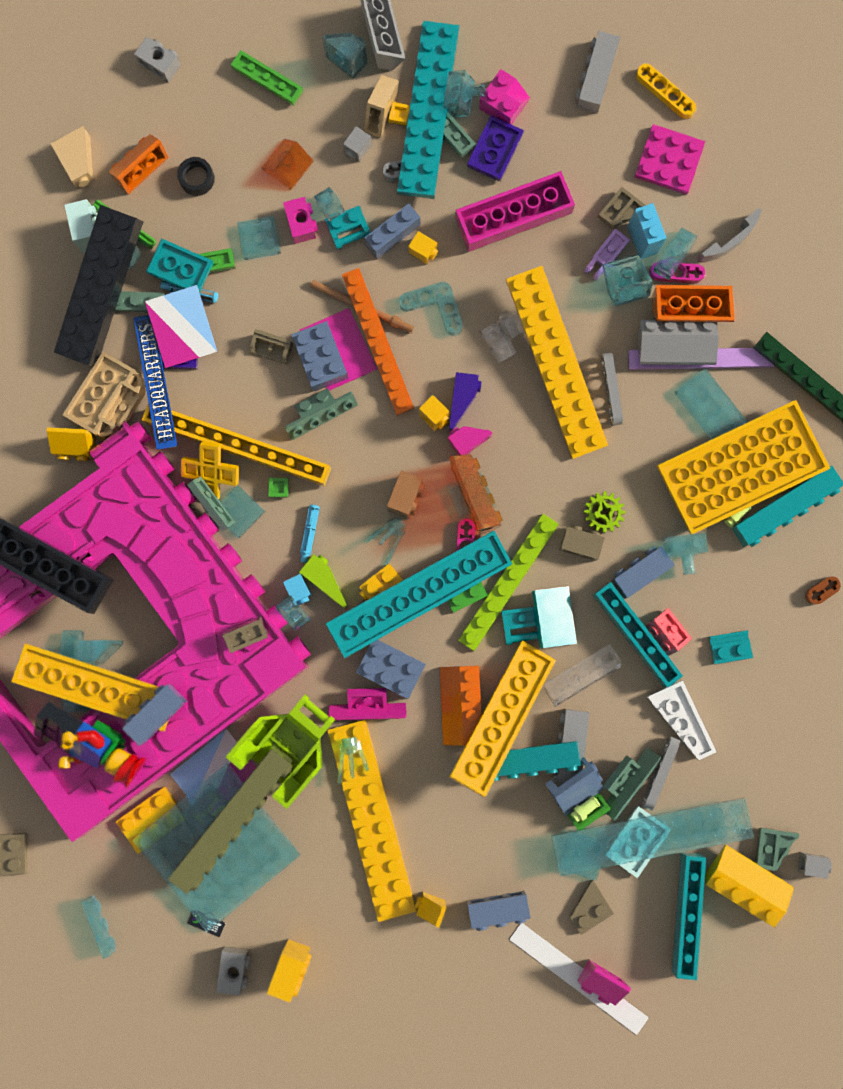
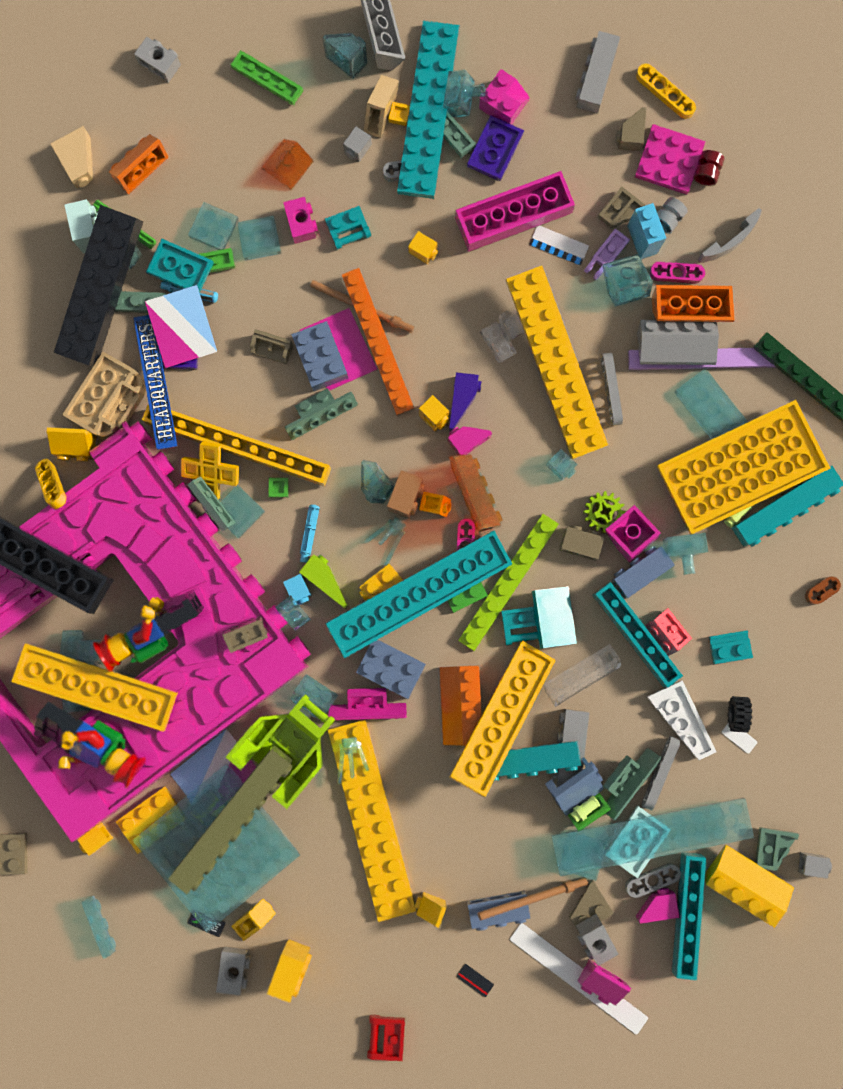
sand blue brick [122,684,187,746] -> none
black tyre [177,157,215,196] -> none
clear light blue brick [314,187,345,221] -> none
sand blue brick [364,203,420,259] -> none
clear light blue beam [399,282,463,336] -> none
clear light blue plate [653,227,698,280] -> none
none -> yellow beam [35,459,66,509]
none -> yellow brick [78,823,113,856]
none -> piece [93,591,204,672]
none -> clear light blue plate [188,202,239,250]
none -> yellow slope [231,899,276,941]
none -> clear light blue bracket [290,674,338,718]
none -> clear light blue slope [361,460,395,504]
none -> red plate [367,1015,405,1061]
none -> yellow bracket [419,492,451,517]
none -> black sticker [457,964,494,997]
none -> medium nougat bar [478,877,588,921]
none -> white sticker [529,226,589,266]
none -> clear light blue brick [546,449,578,480]
none -> light grey brick [576,914,619,966]
none -> dark pink slope [605,505,661,563]
none -> dark tan slope [616,107,646,151]
none -> light grey beam [625,863,681,898]
none -> dark pink slope [636,888,679,924]
none -> light grey wheel [657,197,688,234]
none -> dark red wheel [693,150,725,186]
none -> white sticker [722,723,757,754]
none -> black tyre [727,696,753,733]

